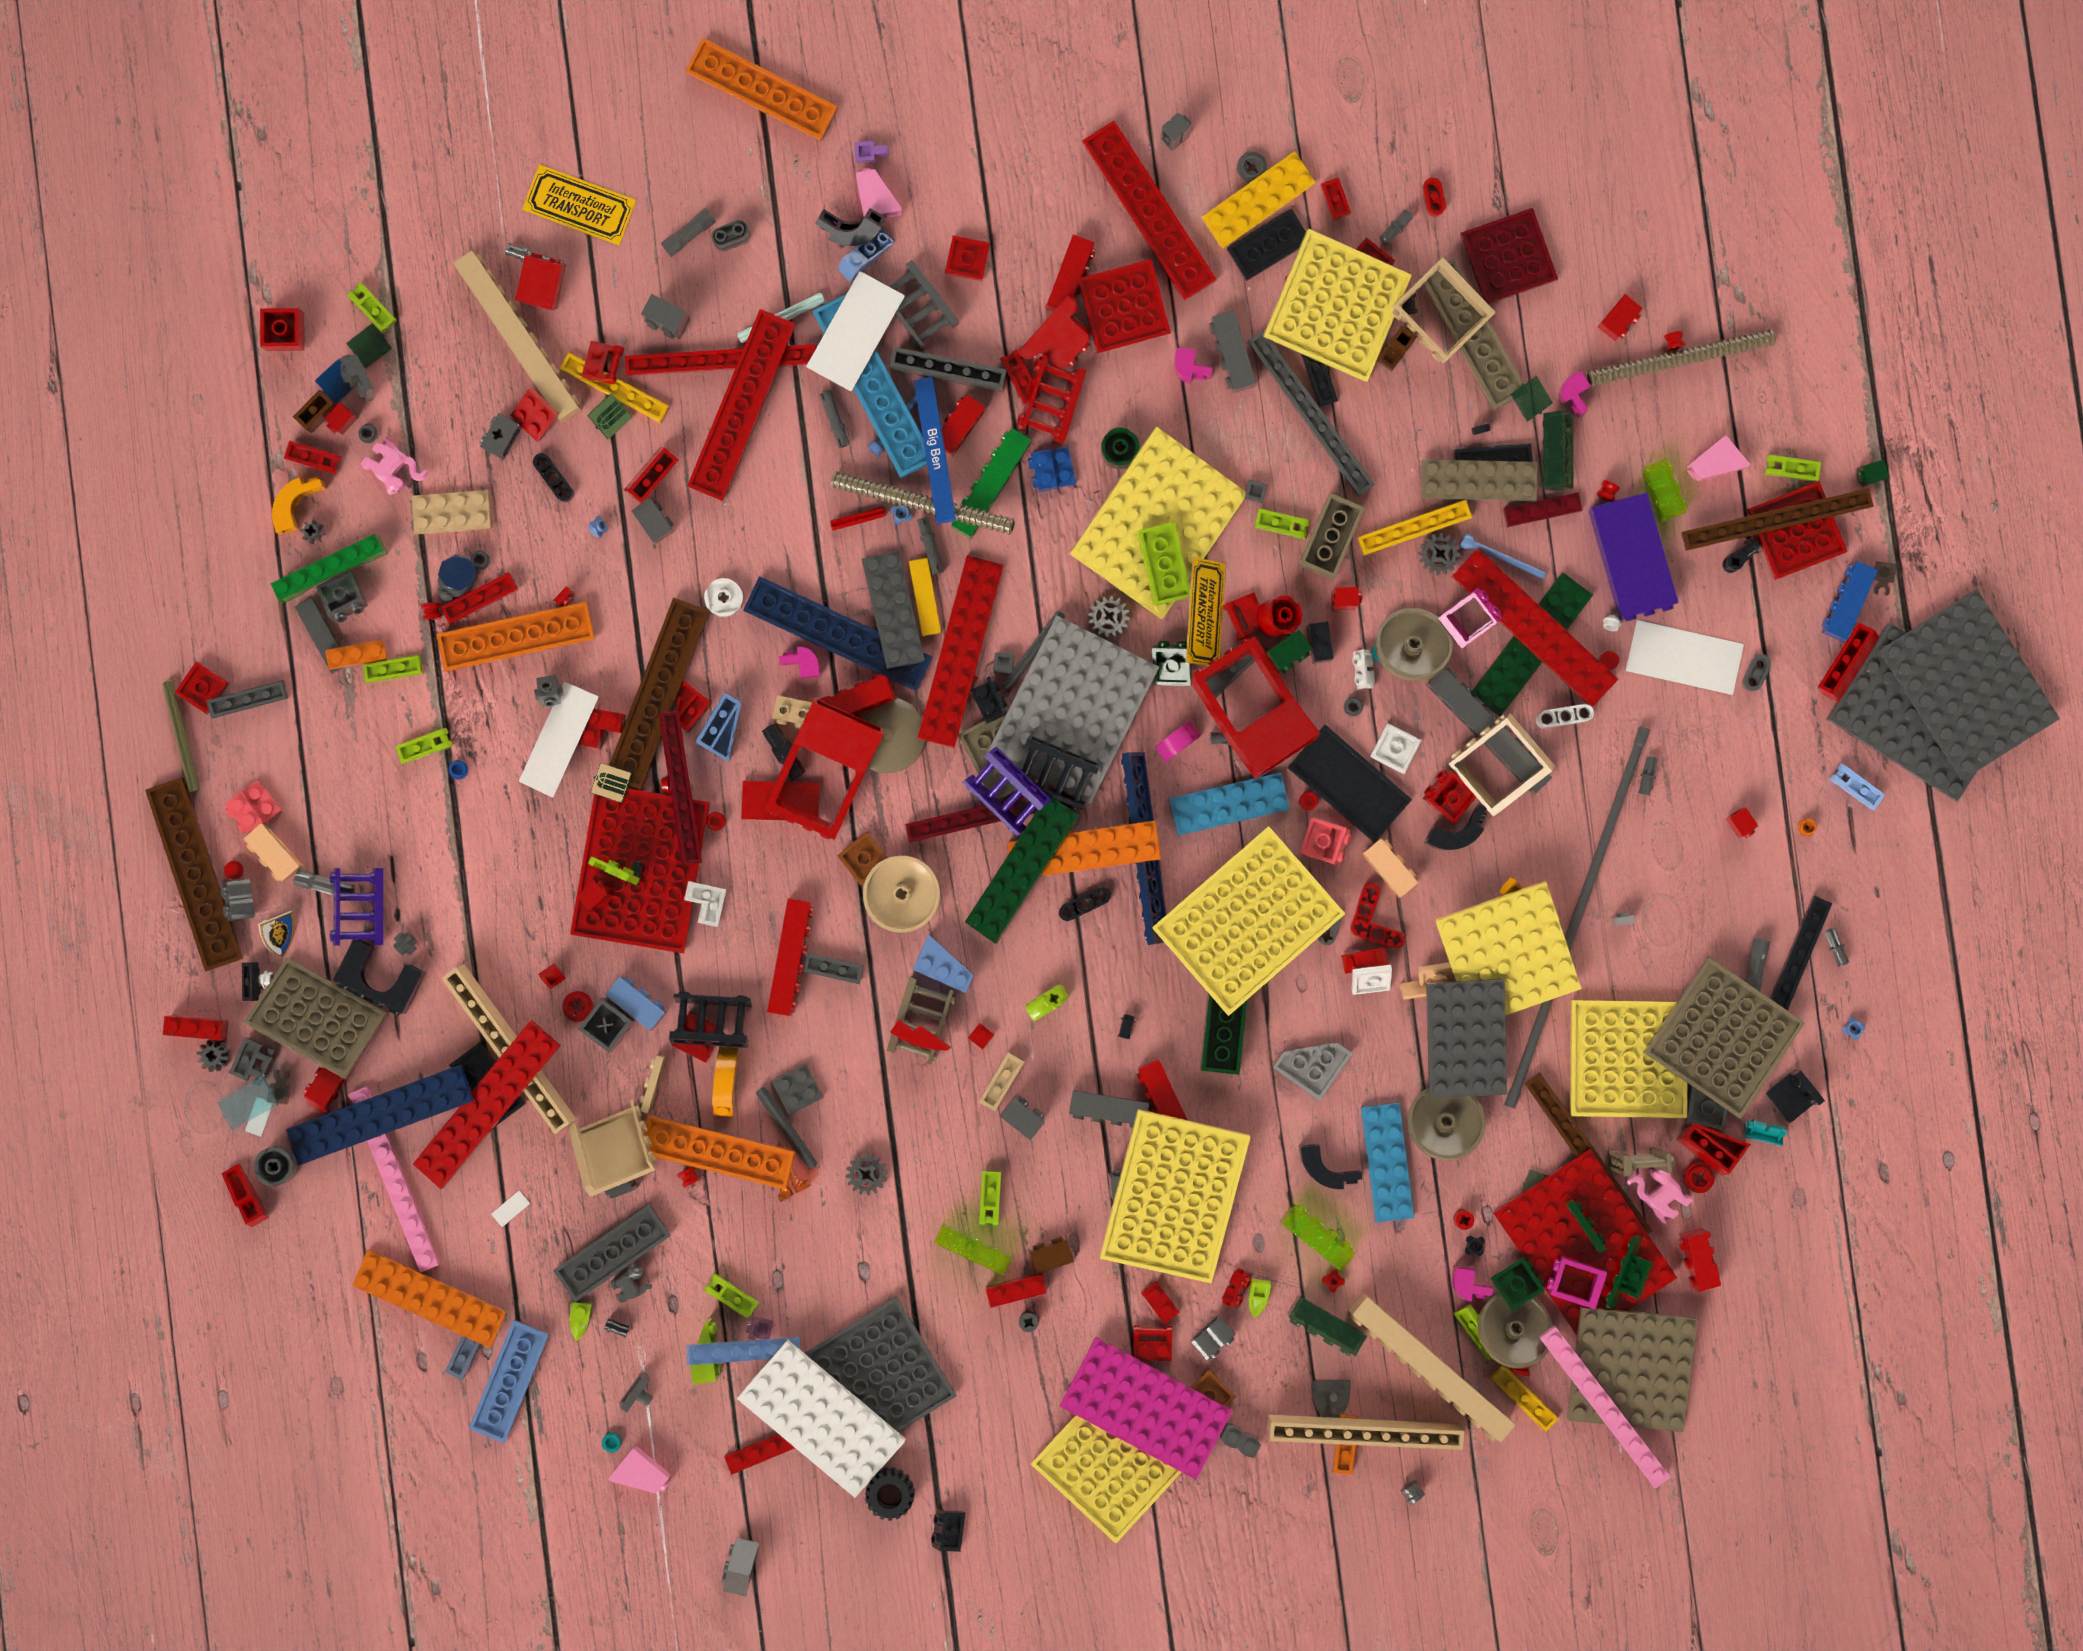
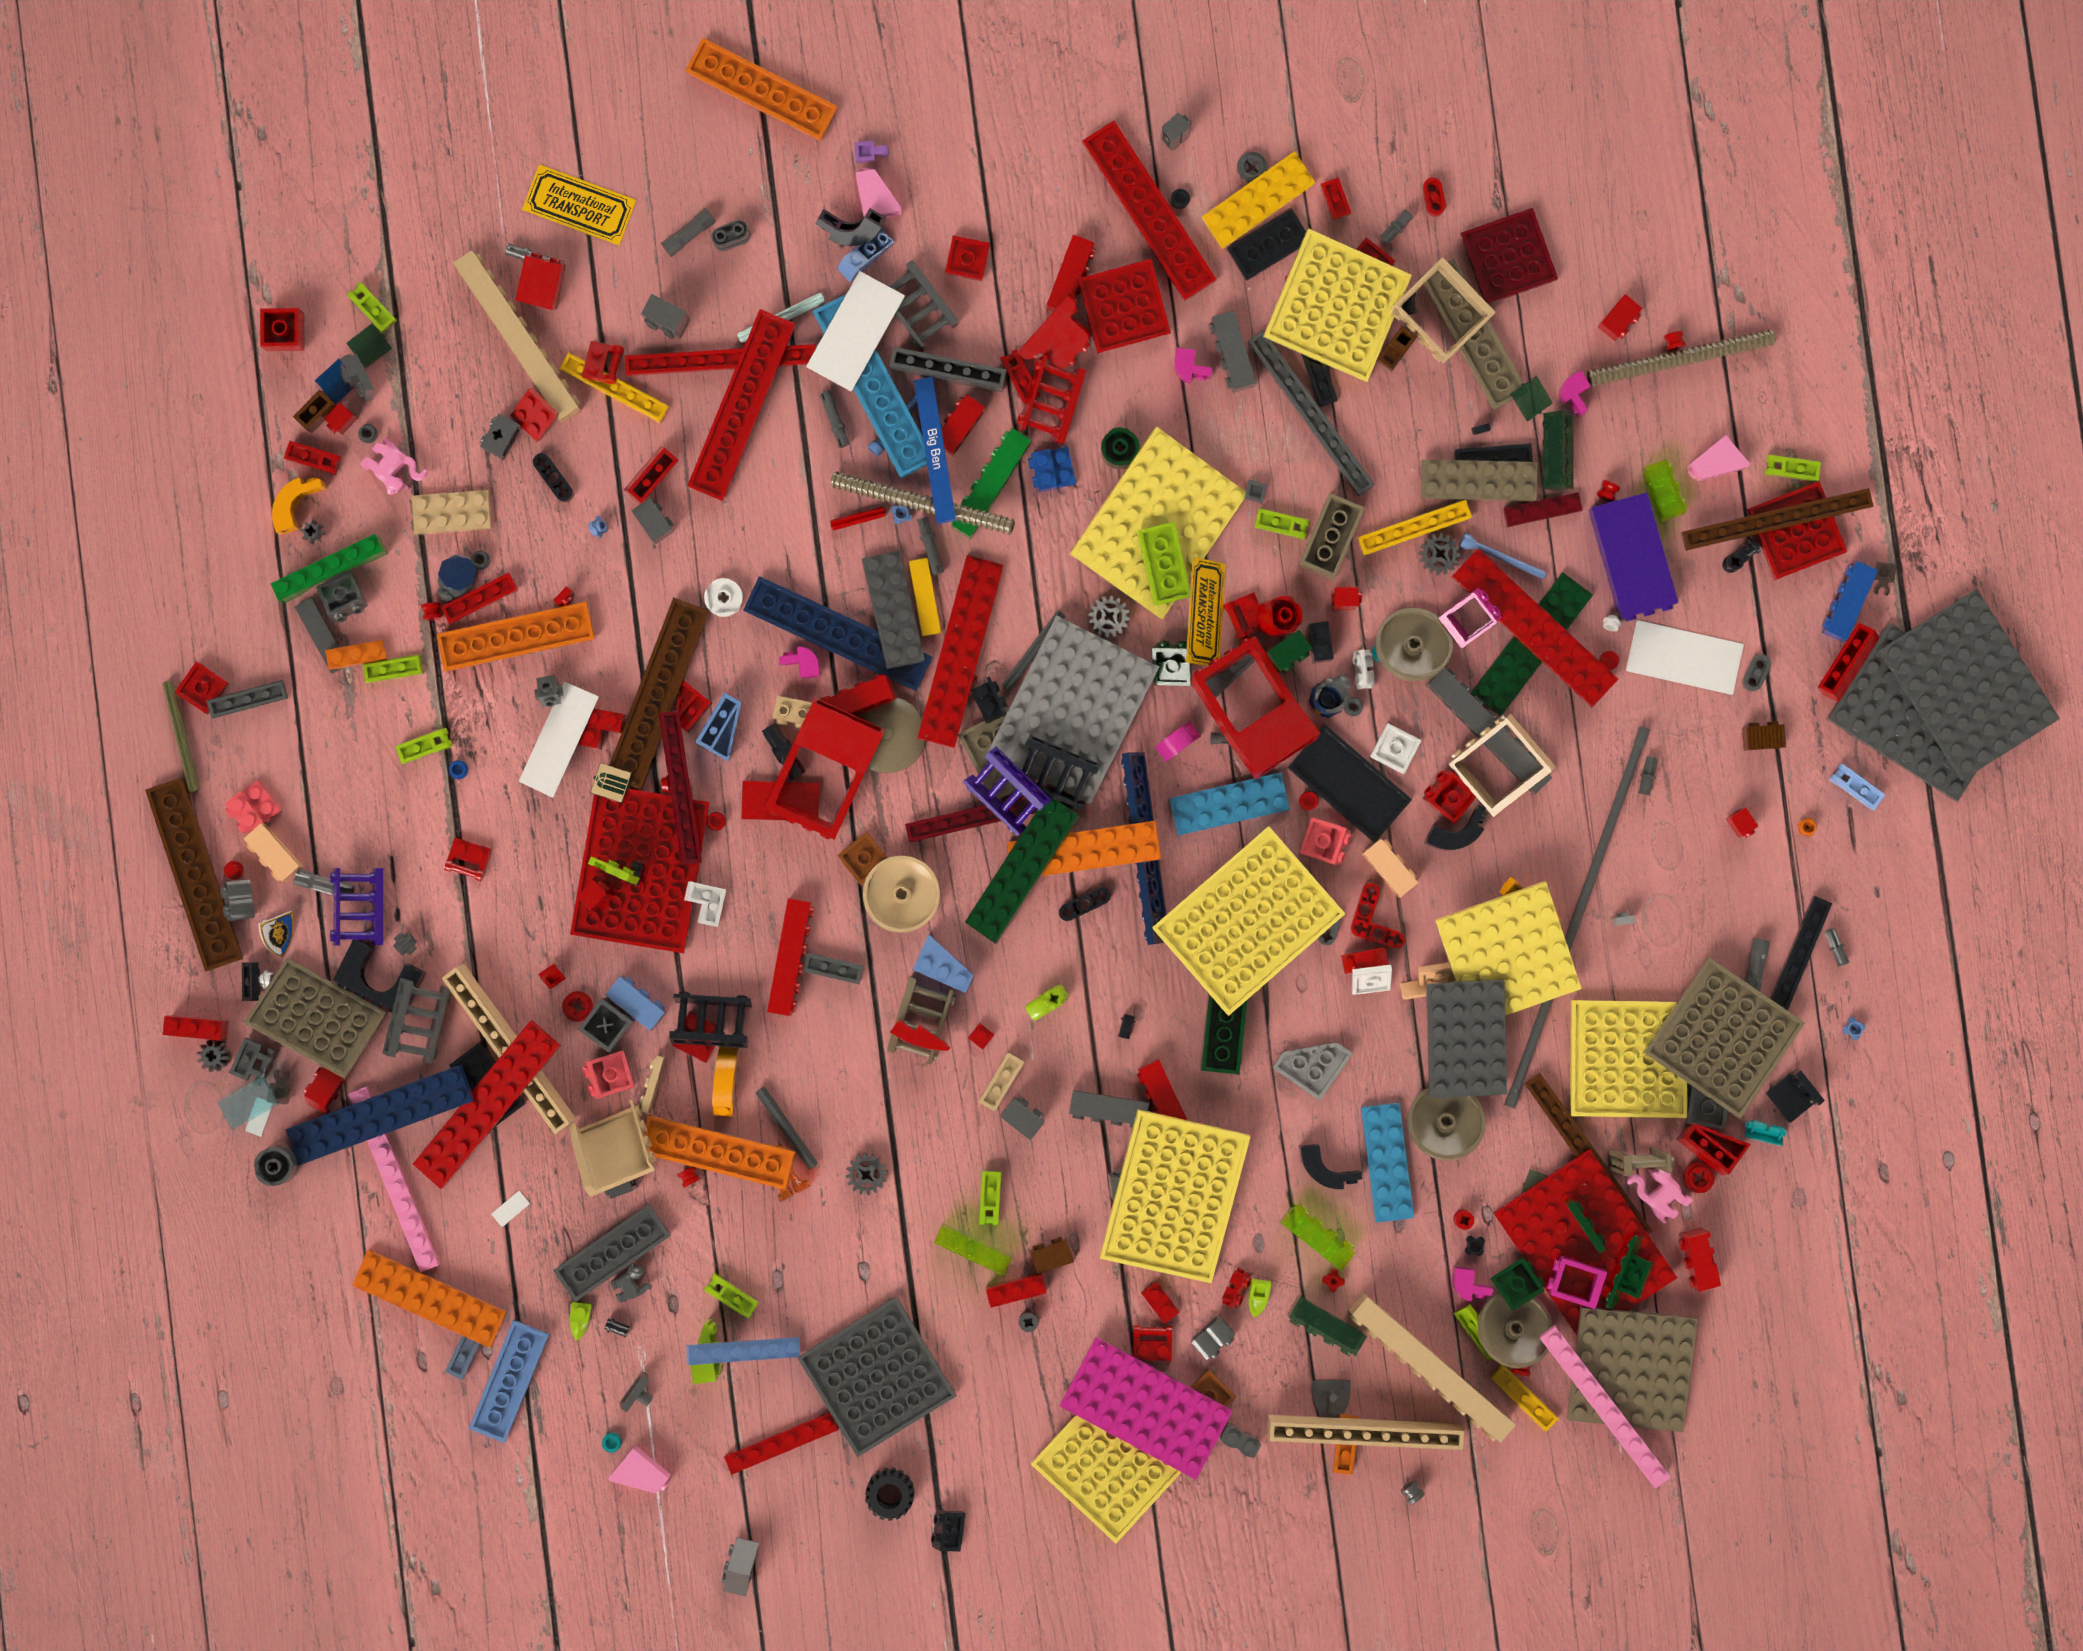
red slope [221,1164,269,1227] -> none
clear green piece [587,393,633,439] -> none
white plate [737,1339,906,1498] -> none
bracket [746,1317,773,1340] -> none
dark grey plate [772,1064,824,1115] -> none
dark grey plate [993,653,1015,673] -> none
white beam [1536,704,1594,729] -> none
dark green brick [1856,459,1890,487] -> none
none -> dark grey fence [382,978,451,1064]
none -> red plate [444,837,492,882]
none -> coral plate [582,1051,634,1099]
none -> black tile [1171,189,1190,209]
none -> piece [1309,675,1351,718]
none -> reddish brown brick [1742,721,1786,751]

